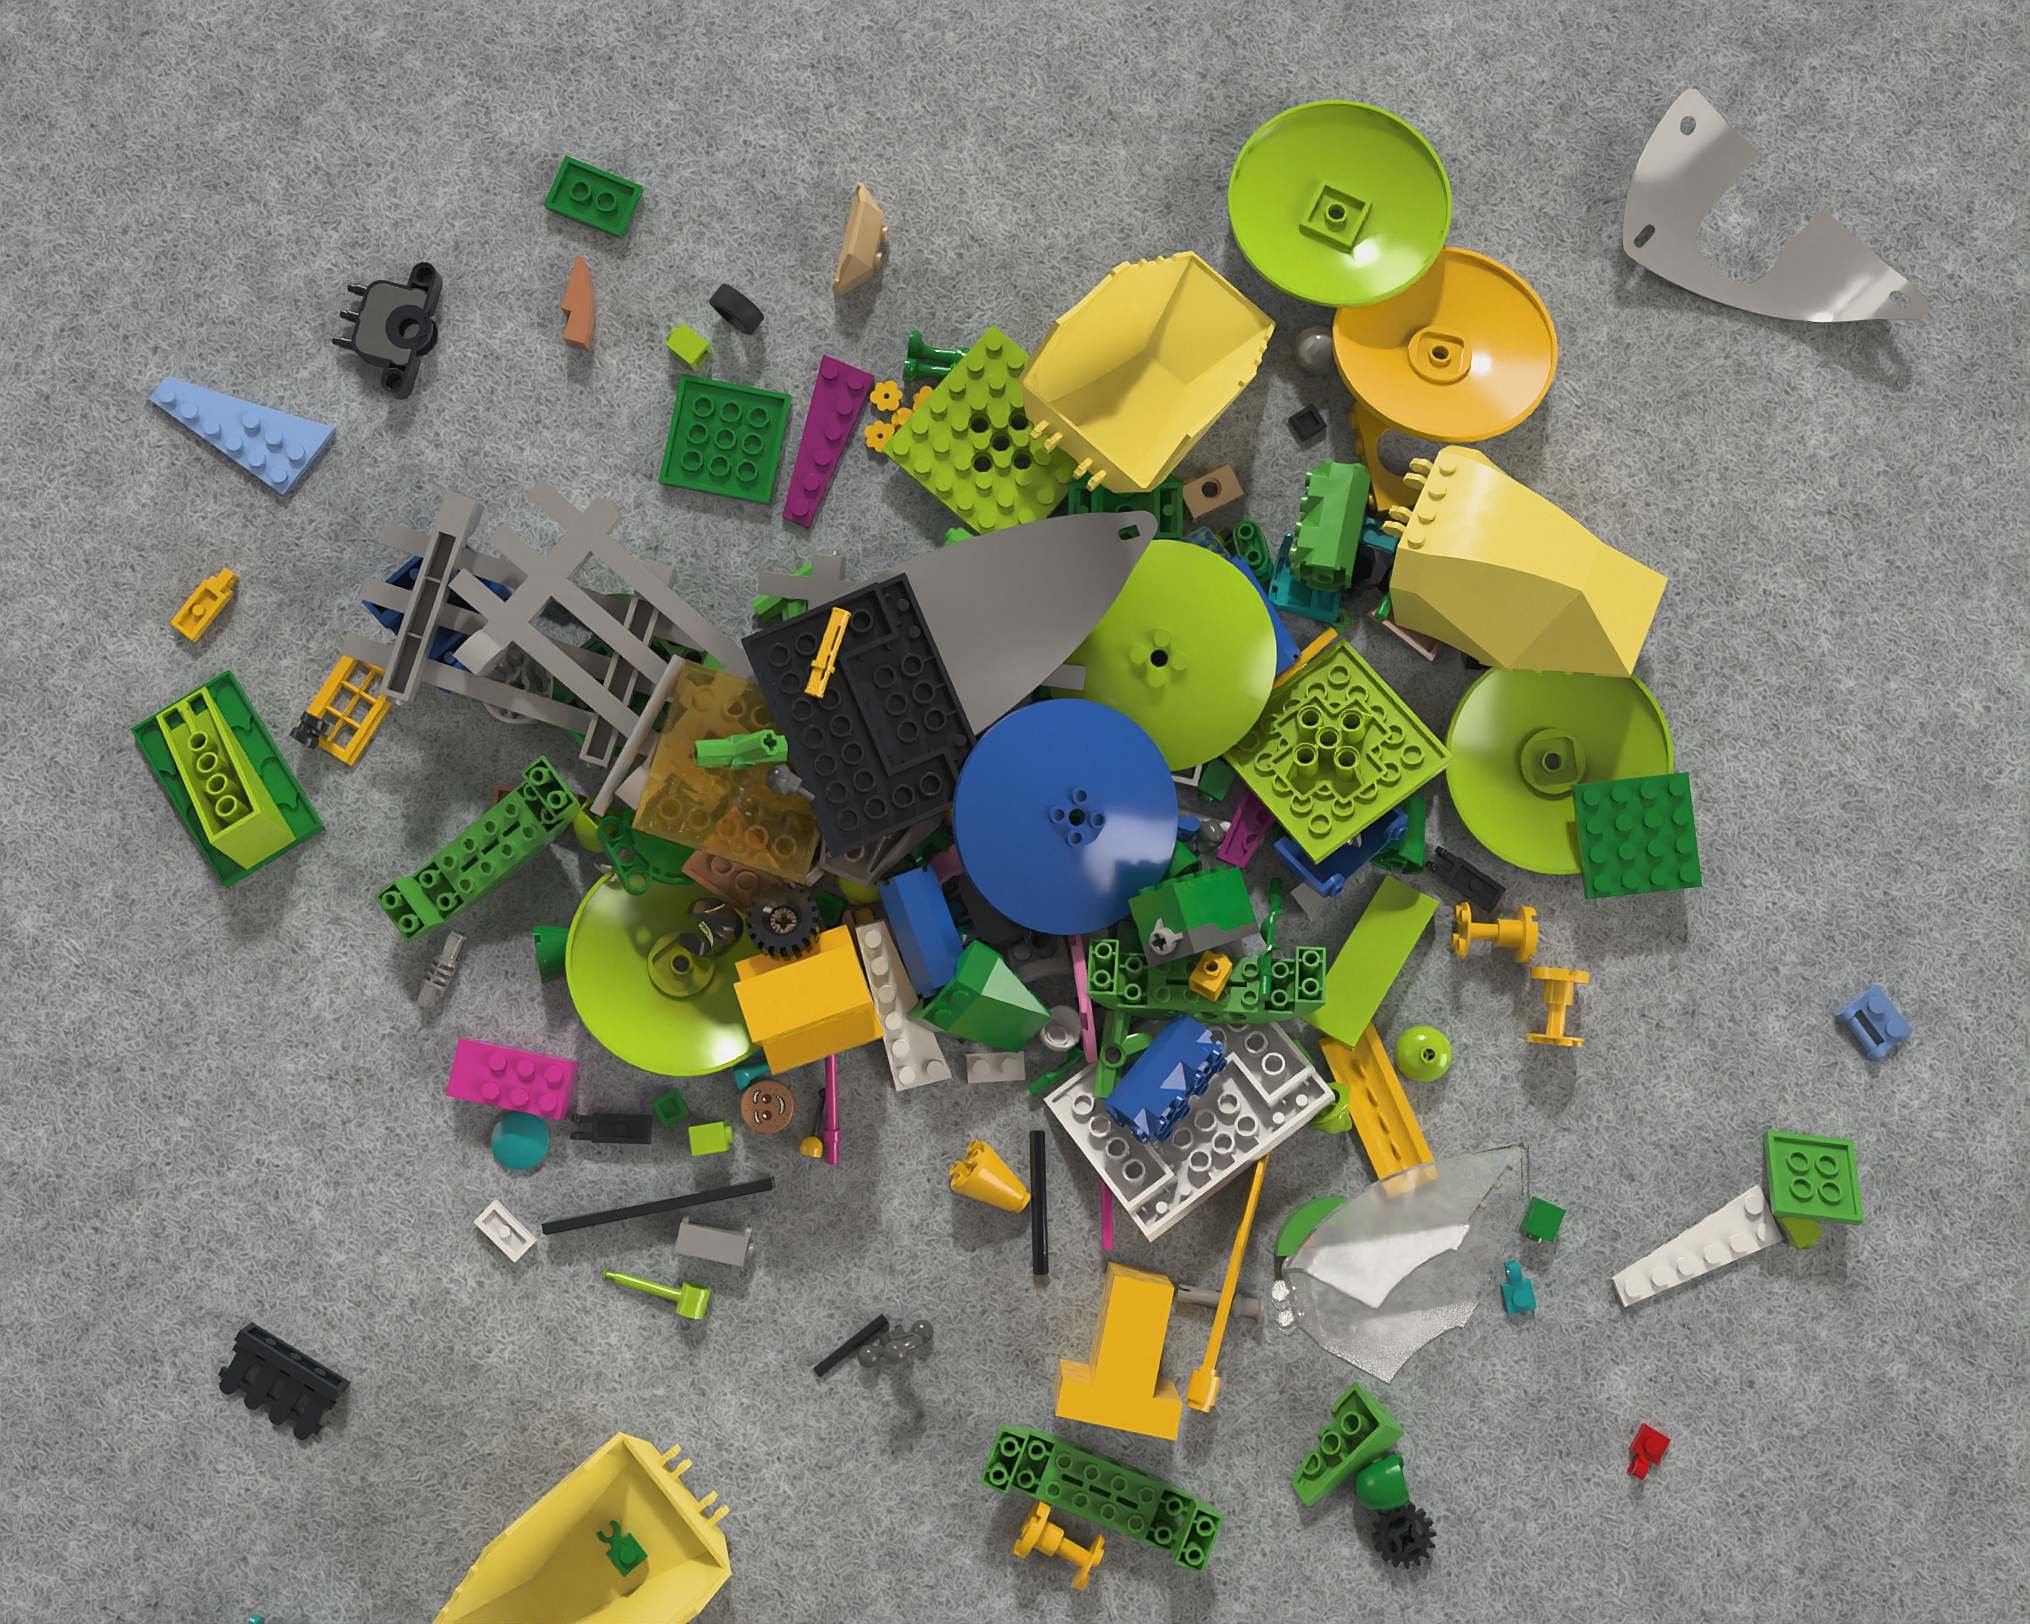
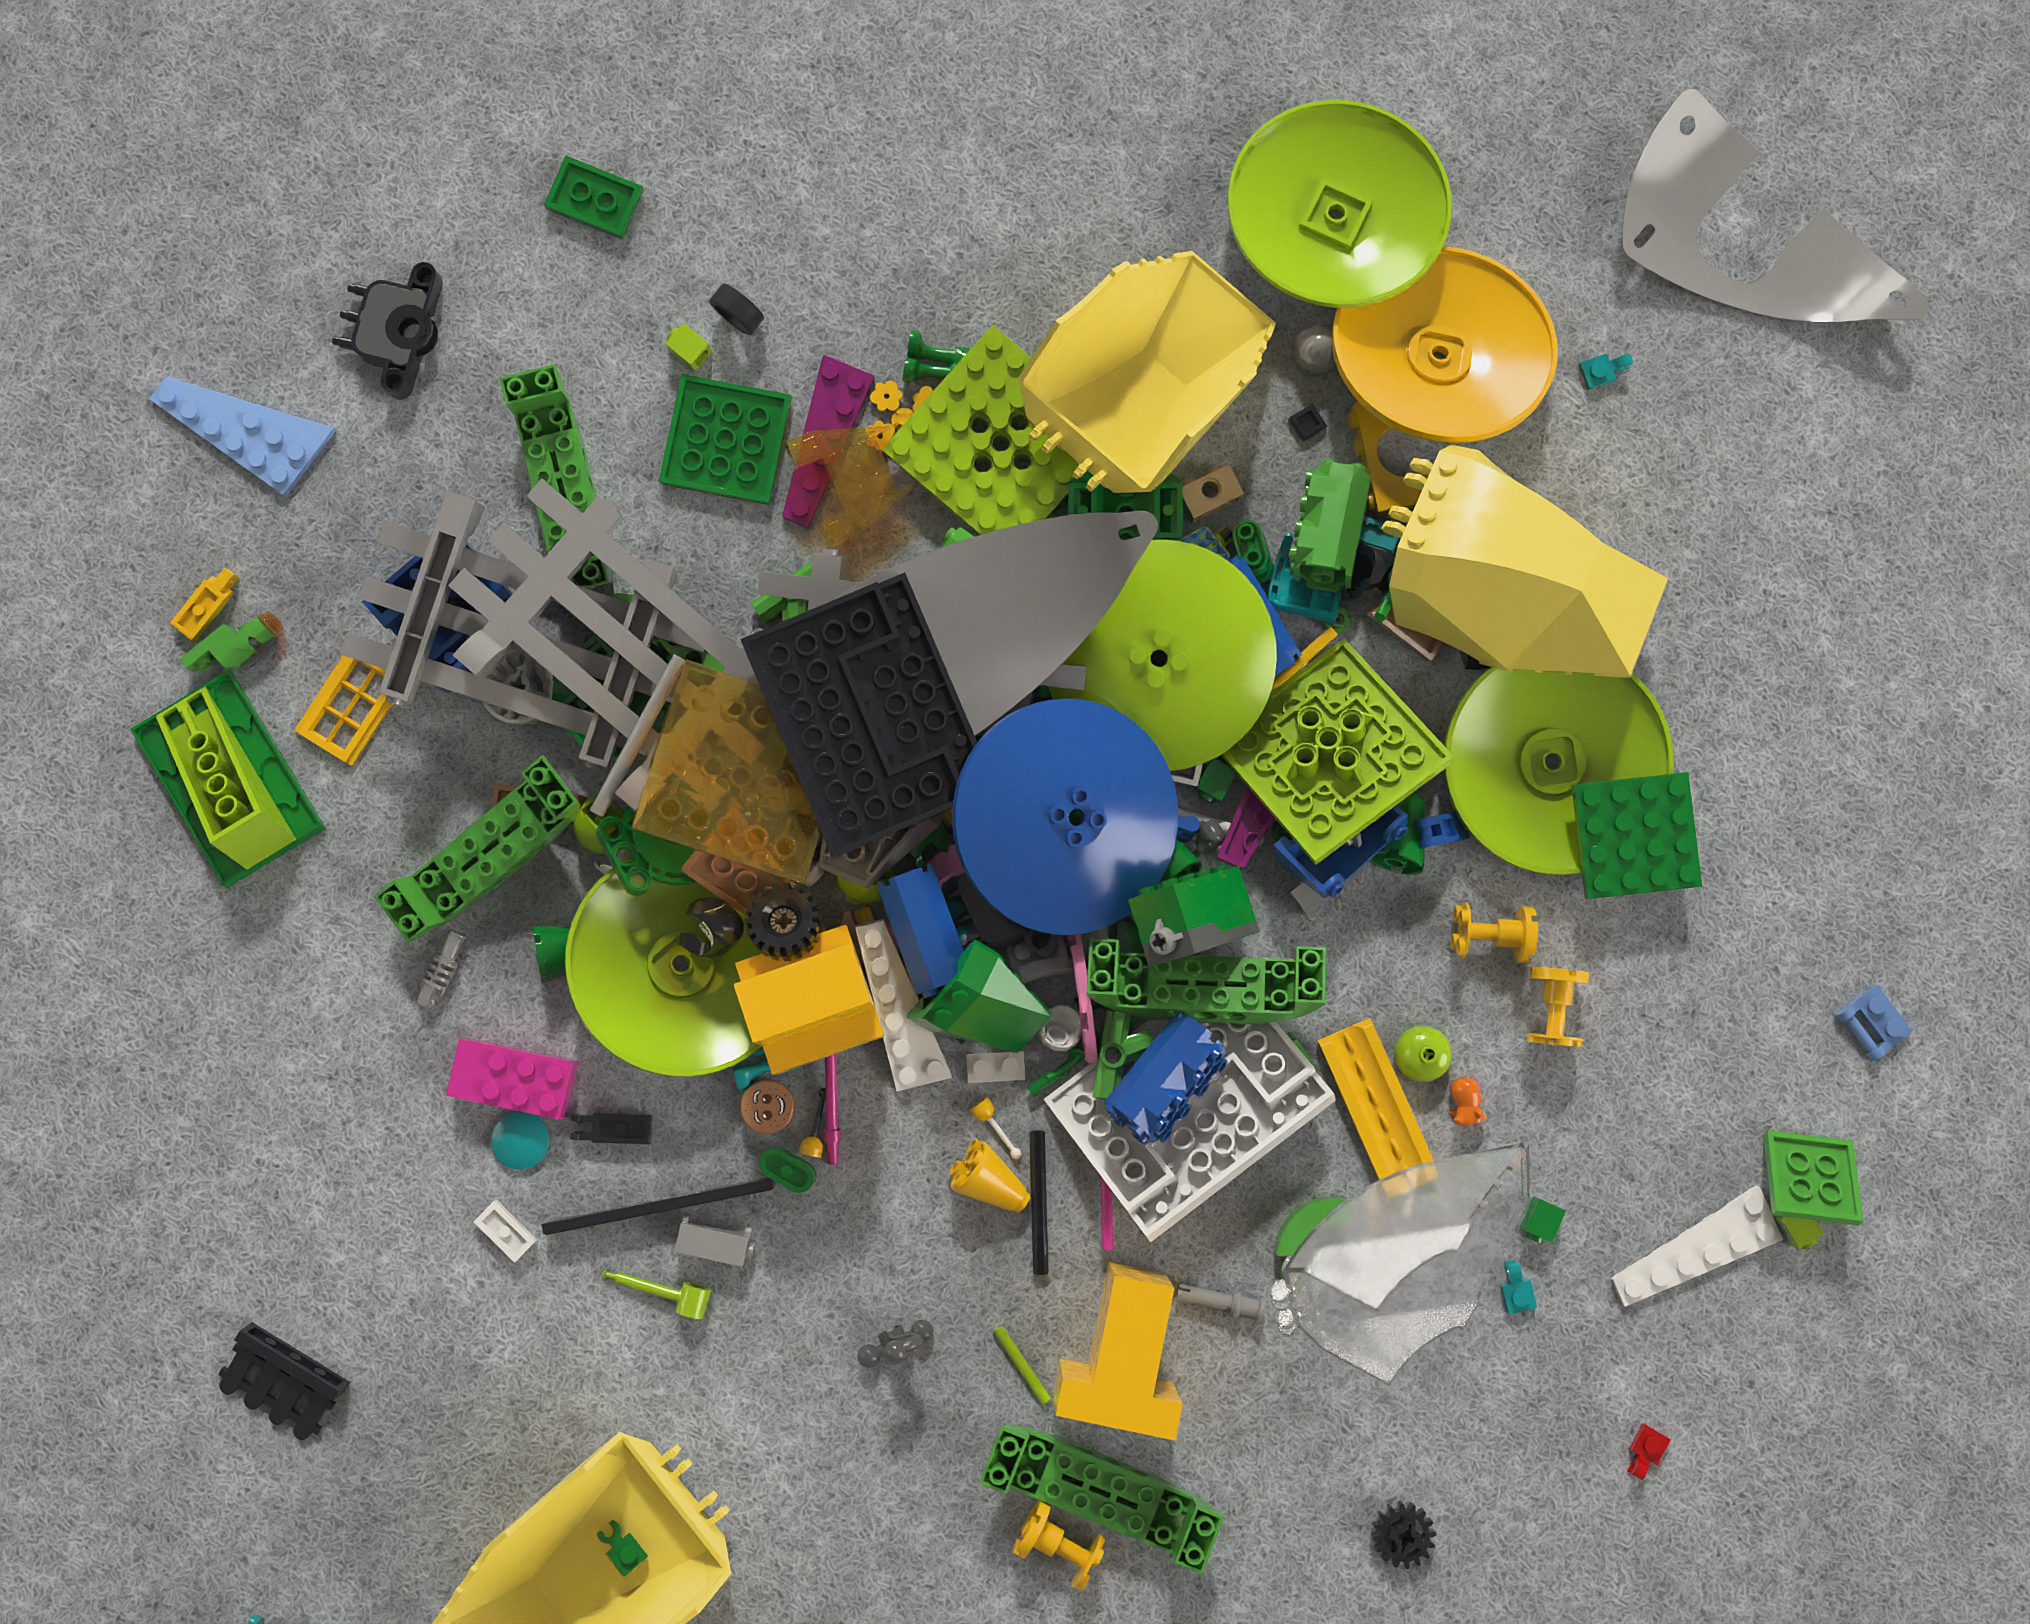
black wheel [289,711,330,750] -> none
nougat slope [561,256,595,351] -> none
green plate [651,1088,691,1128] -> none
lime brick [688,1120,734,1156] -> none
bright green piece [693,729,788,769] -> none
dark grey piece [765,763,815,802] -> none
yellow pin [804,607,851,698] -> none
black bar [813,1313,889,1377] -> none
green plate [816,890,849,928] -> none
tan wedge [832,182,889,297] -> none
yellow flag [1186,1150,1273,1412] -> none
yellow brick [1189,950,1232,1002] -> none
green piece [1257,877,1284,1001] -> none
bright green wedge [1291,1382,1405,1506] -> none
lime arch [1299,874,1440,1049] -> none
lime piece [1308,1082,1352,1135] -> none
green piece [1354,1452,1411,1511] -> none
black hinge [1425,846,1507,913] -> none
none -> bright green plate [179,611,284,672]
none -> bright green slope [499,364,612,589]
none -> green brick [759,1146,817,1193]
none -> clear yellow wedge [784,426,914,549]
none -> hinge [969,1096,1022,1159]
none -> lime bar [993,1325,1051,1405]
none -> blue plate [1414,812,1470,849]
none -> orange animal [1448,1077,1486,1126]
none -> teal plate [1579,353,1633,390]

